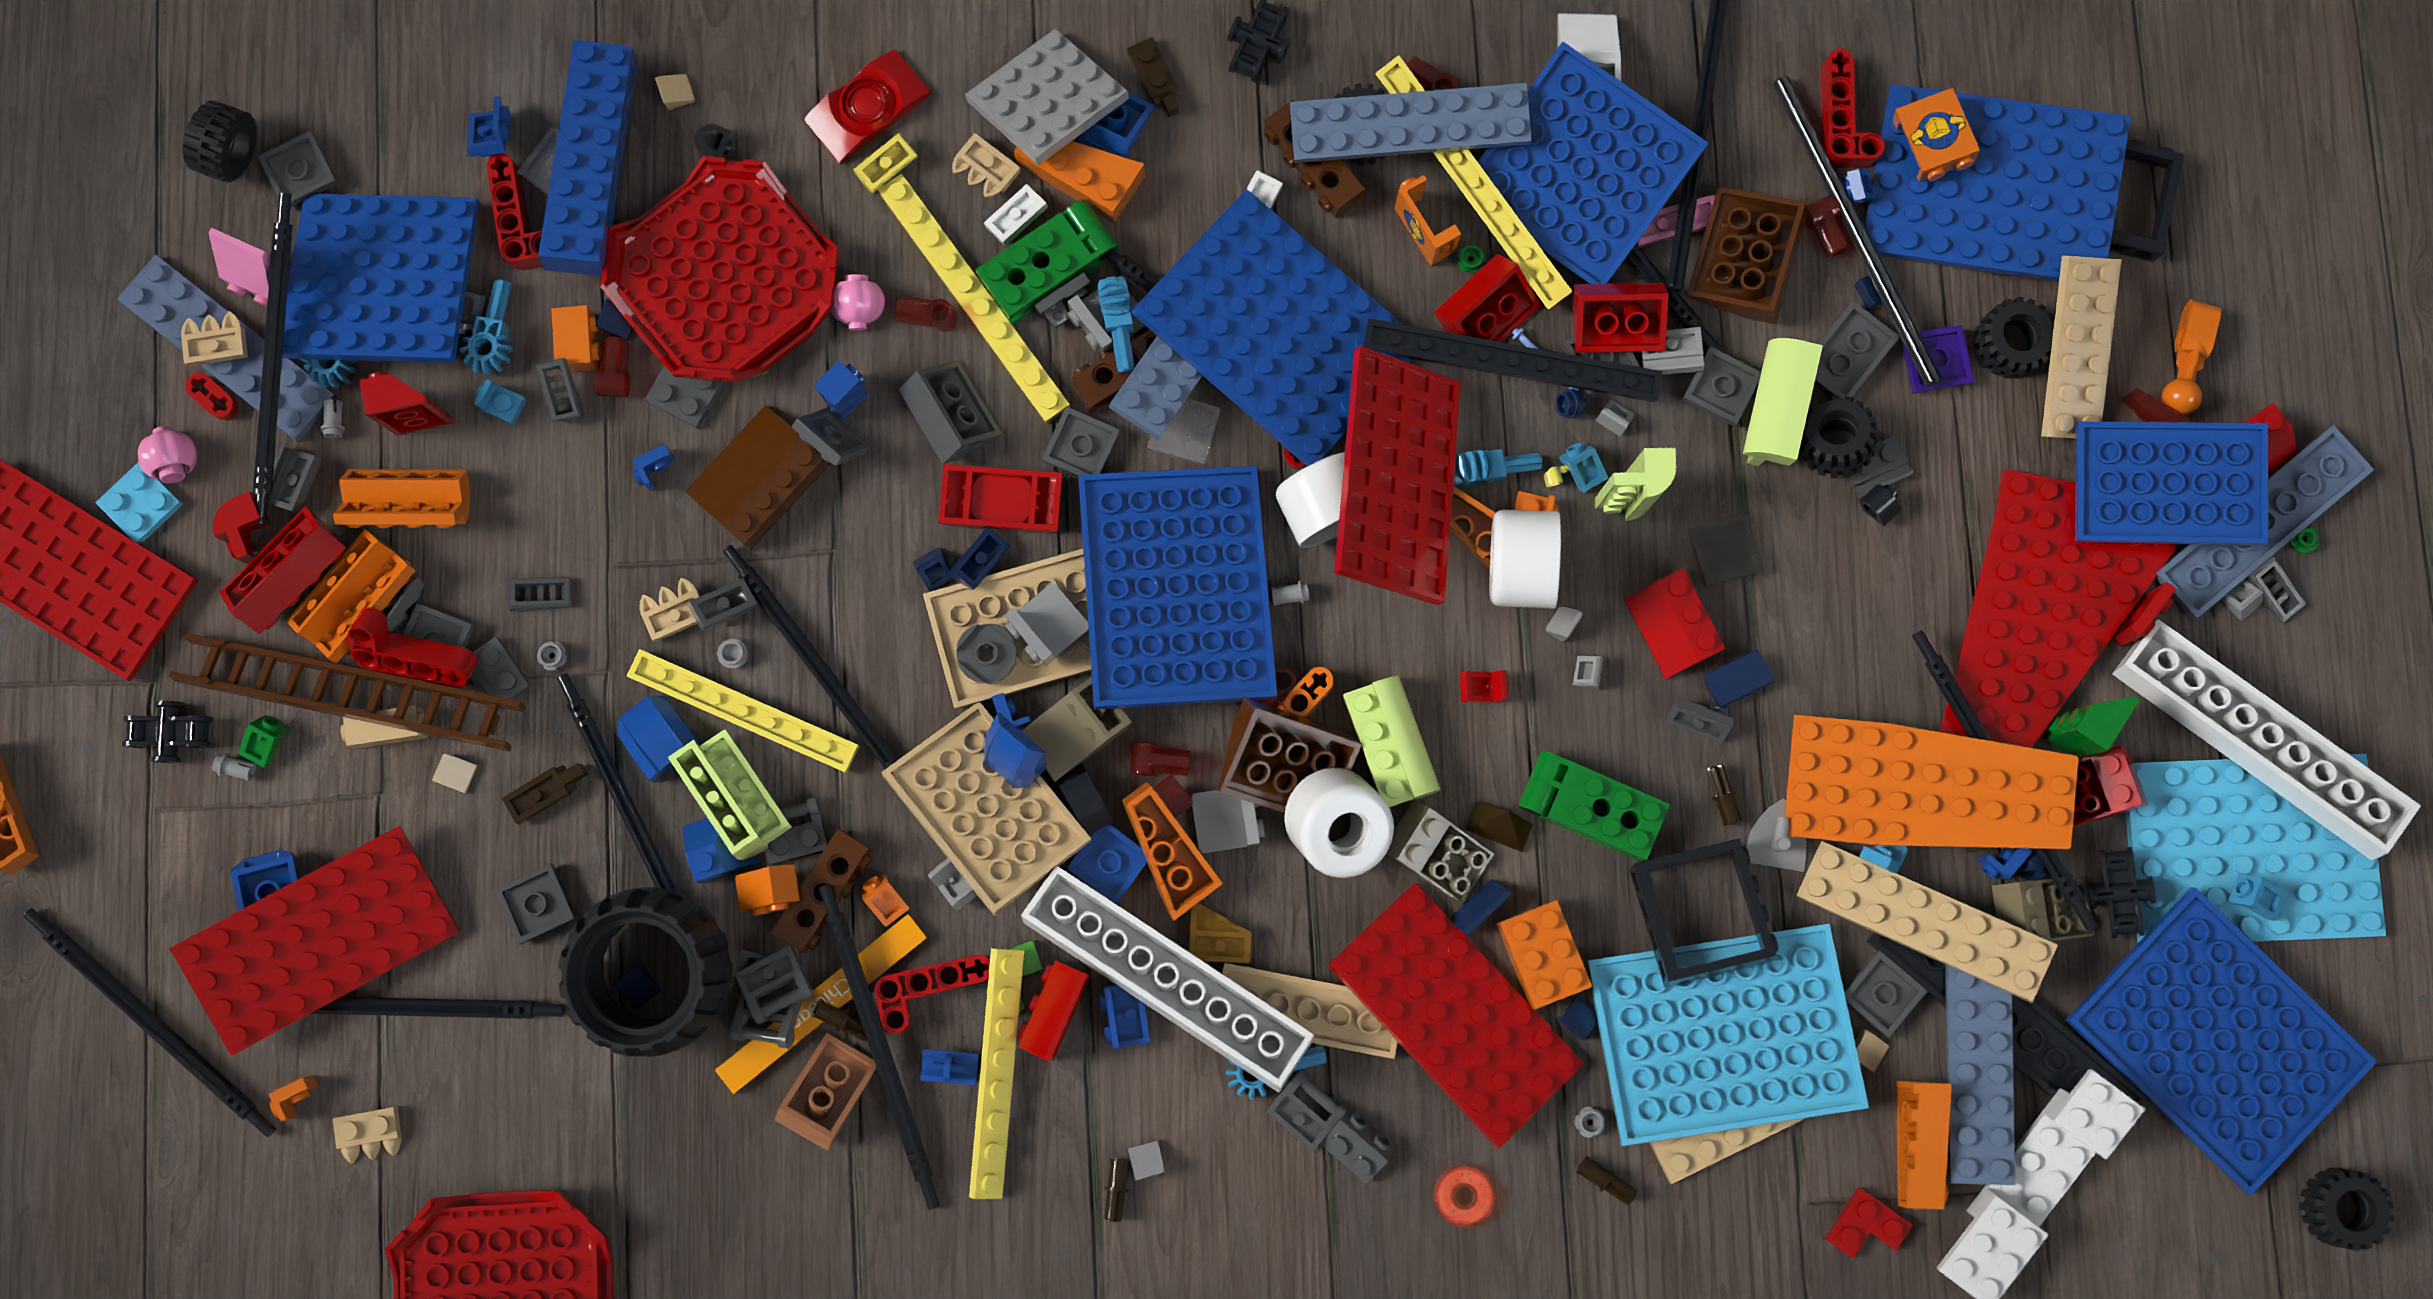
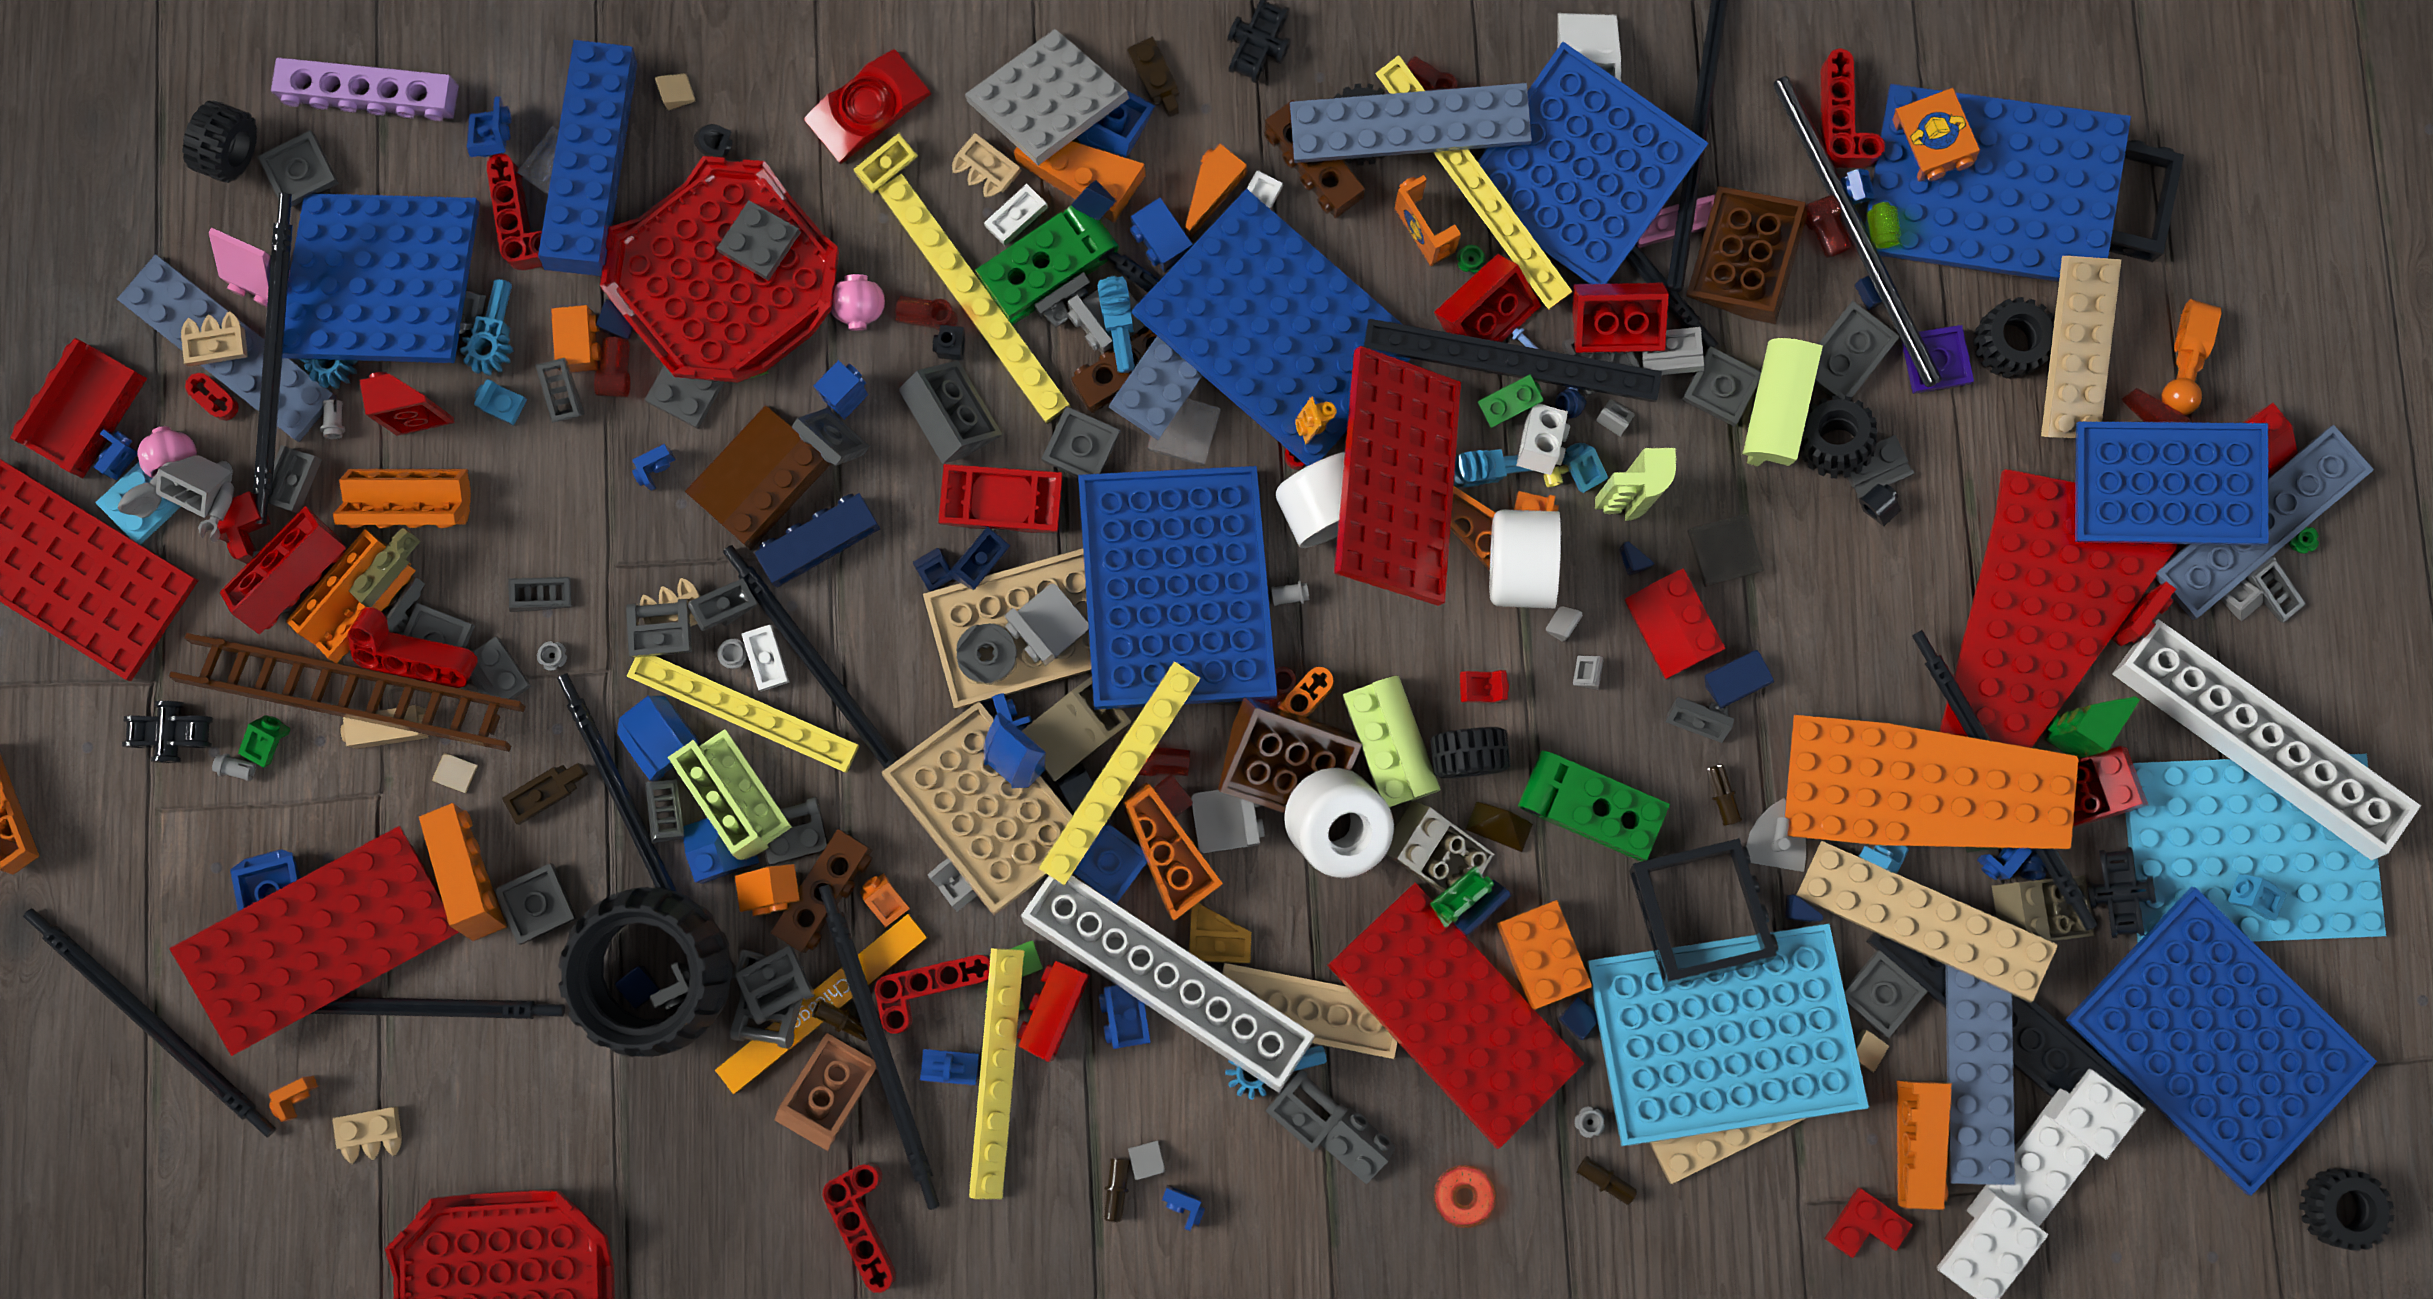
none -> red panel [10,338,148,478]
none -> blue bracket [94,429,138,480]
none -> light grey torso [118,455,234,542]
none -> lavender brick [271,58,458,121]
none -> olive hinge [349,528,421,607]
none -> orange wedge [419,803,507,941]
none -> dark grey plate [626,598,692,658]
none -> dark grey slope [645,779,684,843]
none -> dark grey bracket [650,962,691,1011]
none -> dark grey plate [717,201,800,281]
none -> white plate [742,625,789,692]
none -> dark blue brick [754,493,881,588]
none -> red beam [822,1162,896,1293]
none -> black plate [933,325,966,361]
none -> light yellow plate [1039,662,1200,885]
none -> dark blue slope [1071,180,1116,221]
none -> blue brick [1130,198,1193,272]
none -> blue bracket [1162,1185,1205,1231]
none -> orange slope [1185,143,1247,239]
none -> light orange hinge [1296,397,1336,445]
none -> black tyre [1430,727,1511,778]
none -> green hinge [1430,866,1494,927]
none -> green hinge [1478,374,1544,428]
none -> white brick [1516,404,1570,475]
none -> dark blue slope [1619,541,1655,576]
none -> dark blue slope [1785,894,1823,922]
none -> clear neon green brick [1867,202,1901,249]

